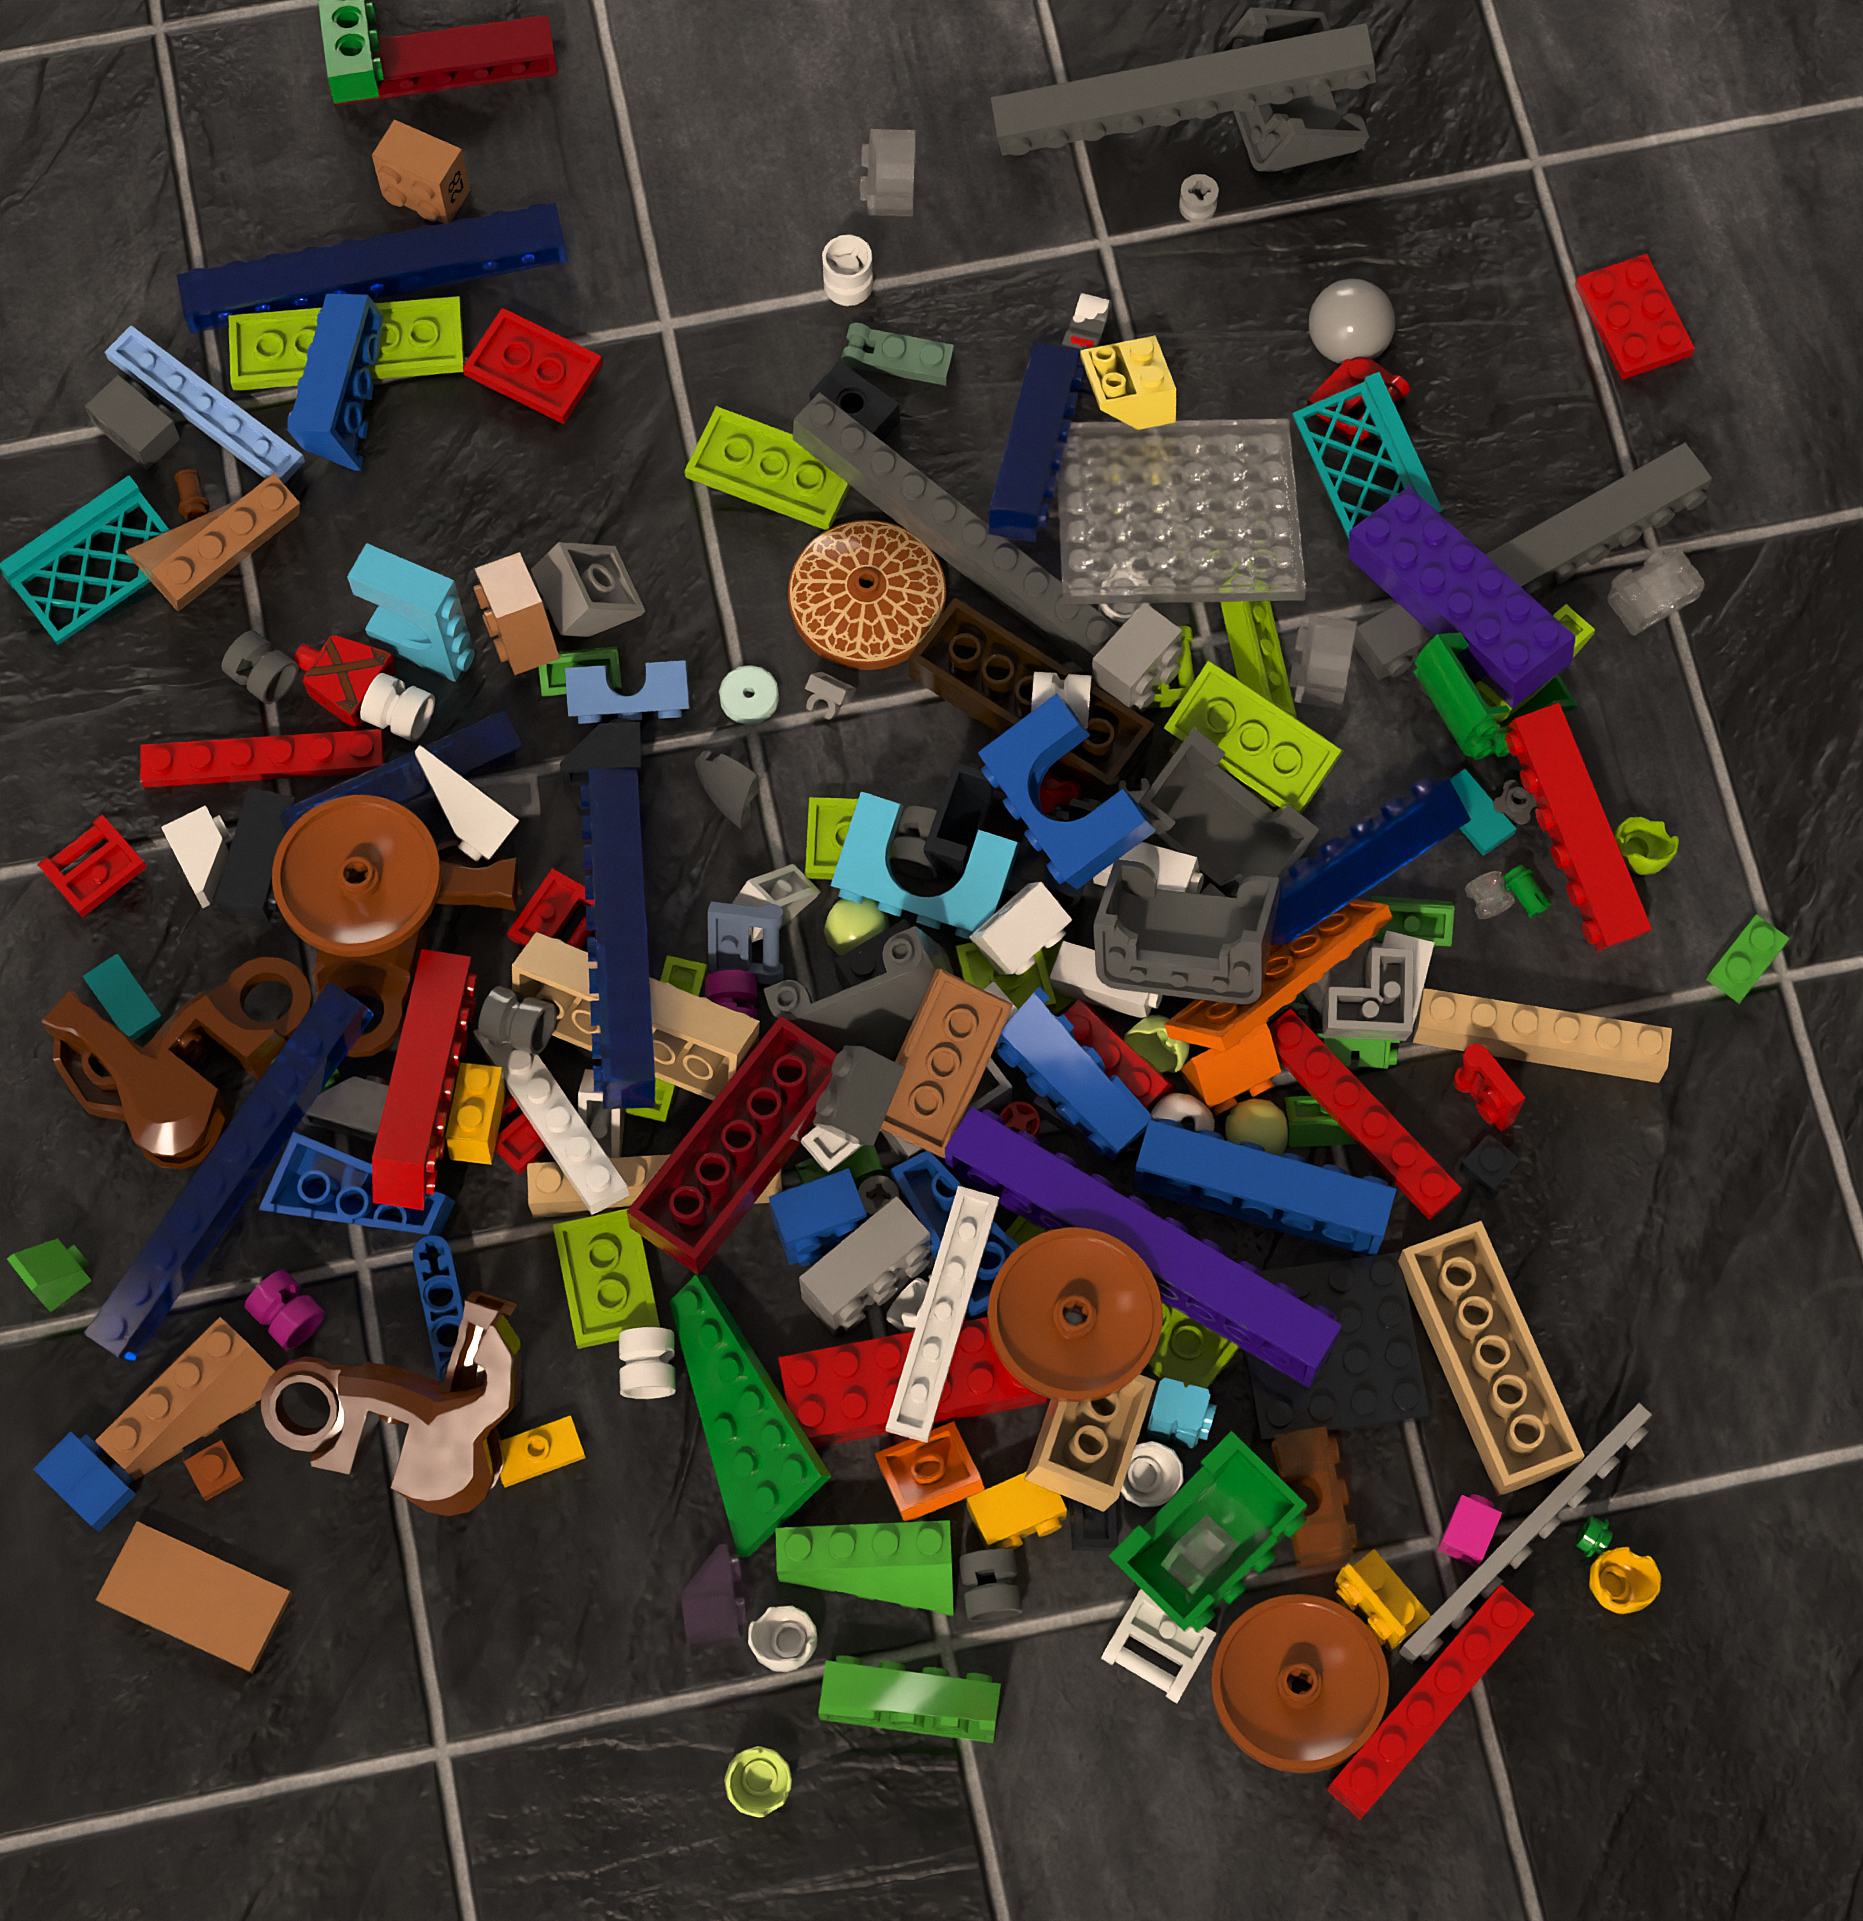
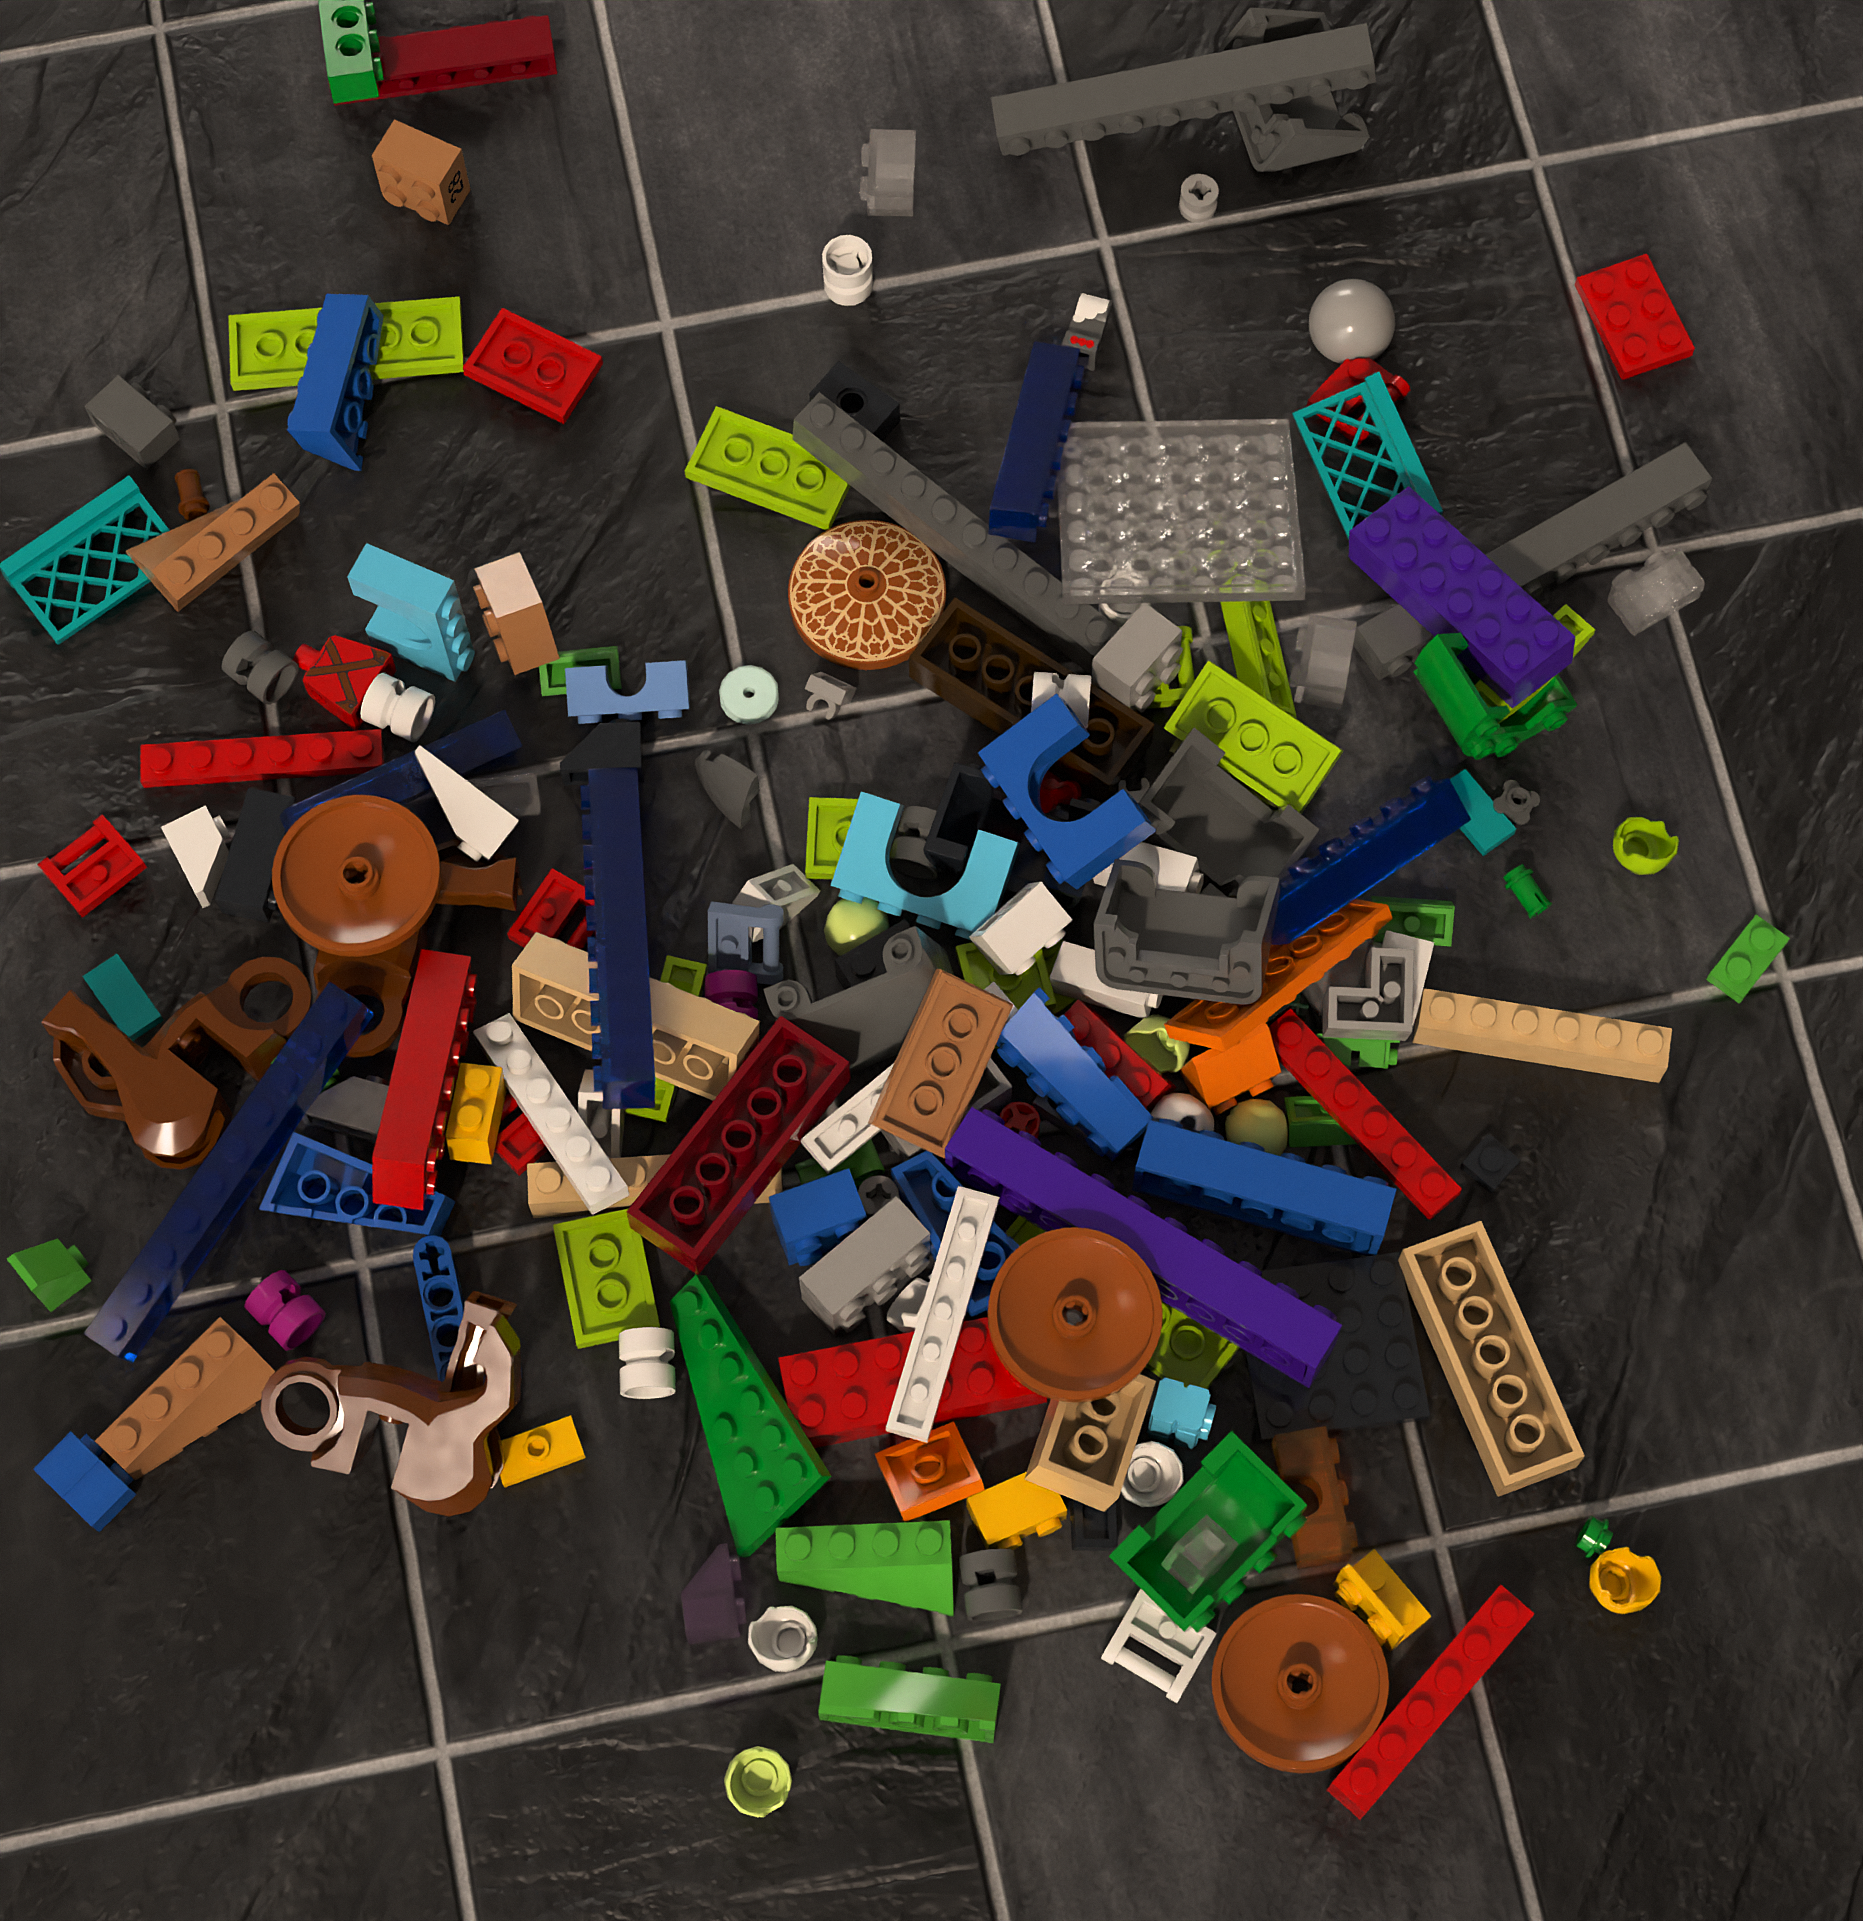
medium nougat tile [96,1521,293,1673] -> none
light blue plate [105,326,305,484] -> none
clear blue brick [177,203,568,333] -> none
dark orange plate [183,1440,244,1501] -> none
dark grey wheel [479,986,556,1055] -> none
light grey slope [531,542,645,637] -> none
dark grey brick [812,1045,905,1146] -> none
sand green plate [841,323,954,386] -> none
light yellow slope [1080,336,1176,430] -> none
light grey plate [1399,1403,1652,1665] -> none
dark pink brick [1437,1494,1502,1568] -> none
red plate [1453,1044,1526,1132] -> none
clear wheel [1464,871,1515,919] -> none
red brick [1505,703,1652,953] -> none

